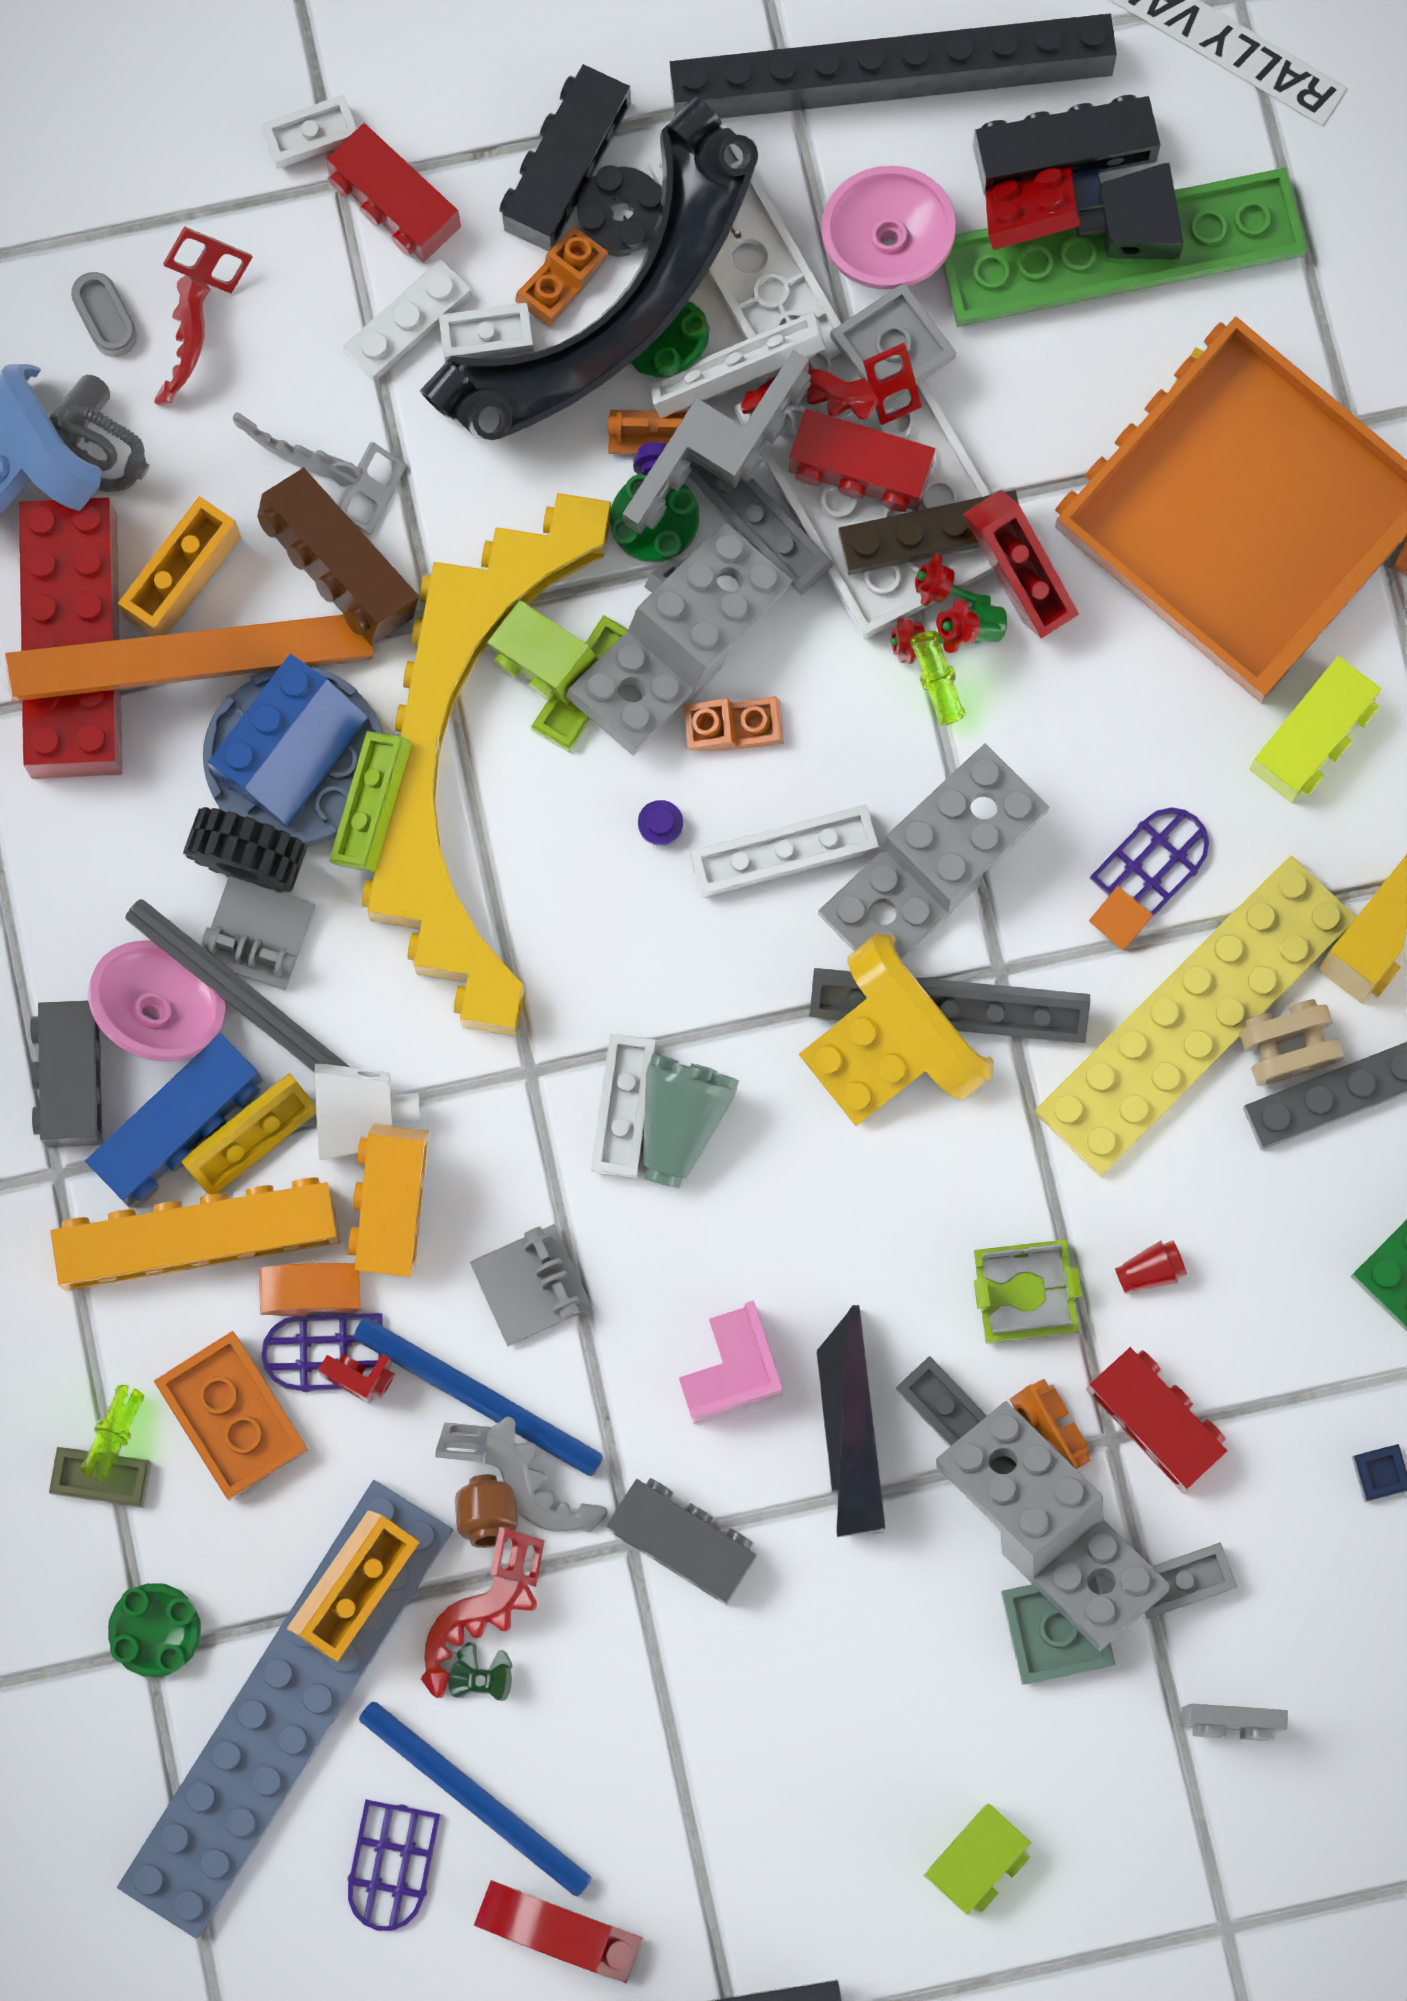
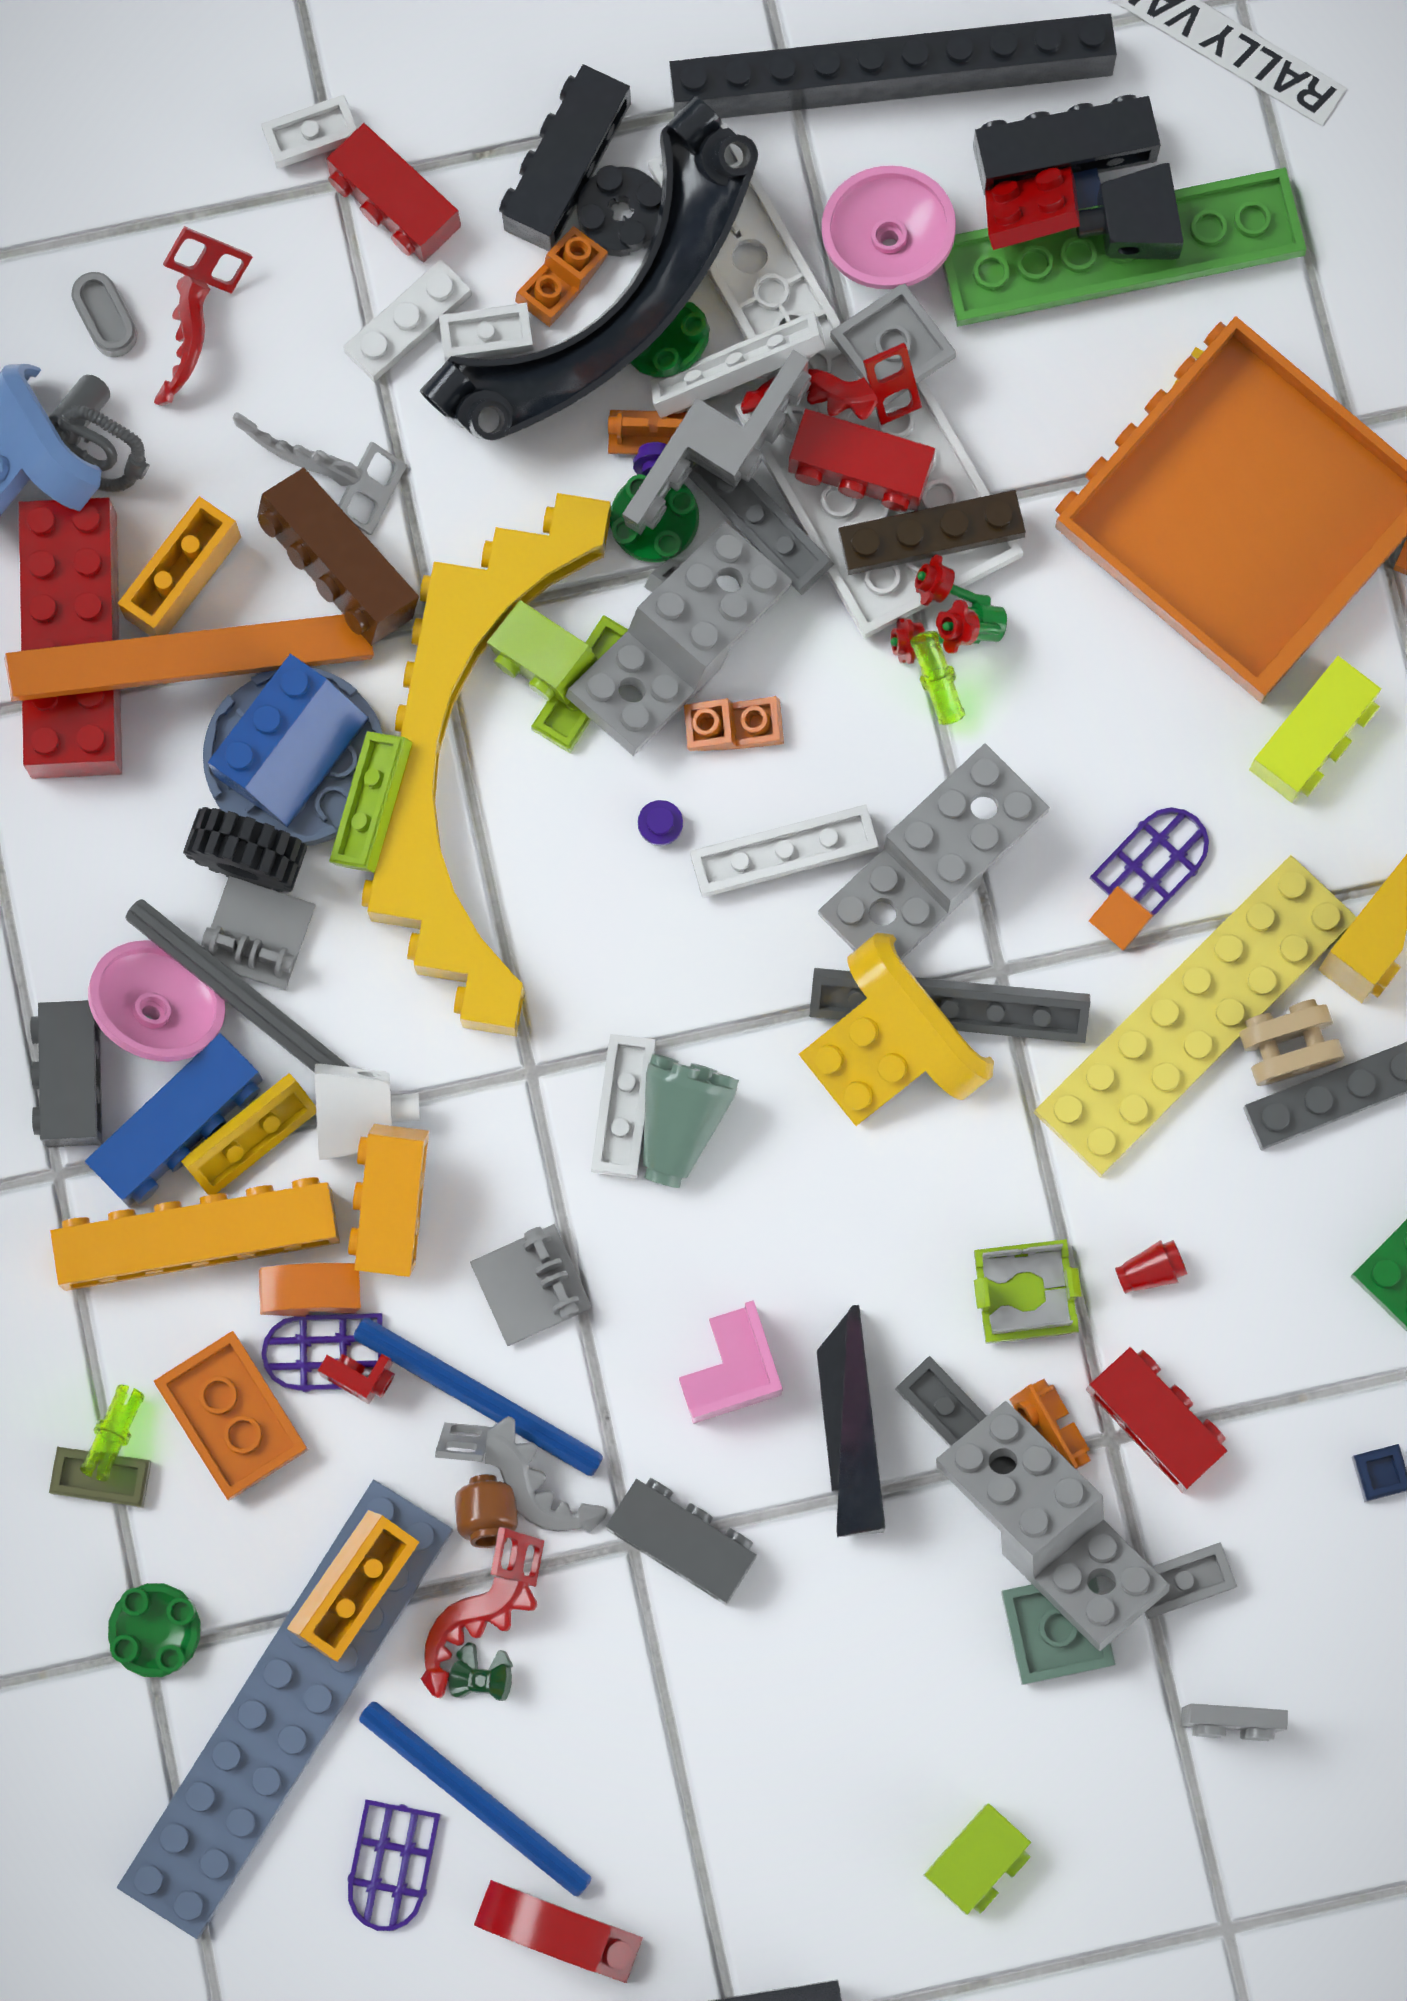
red brick [962,489,1079,639] -> none

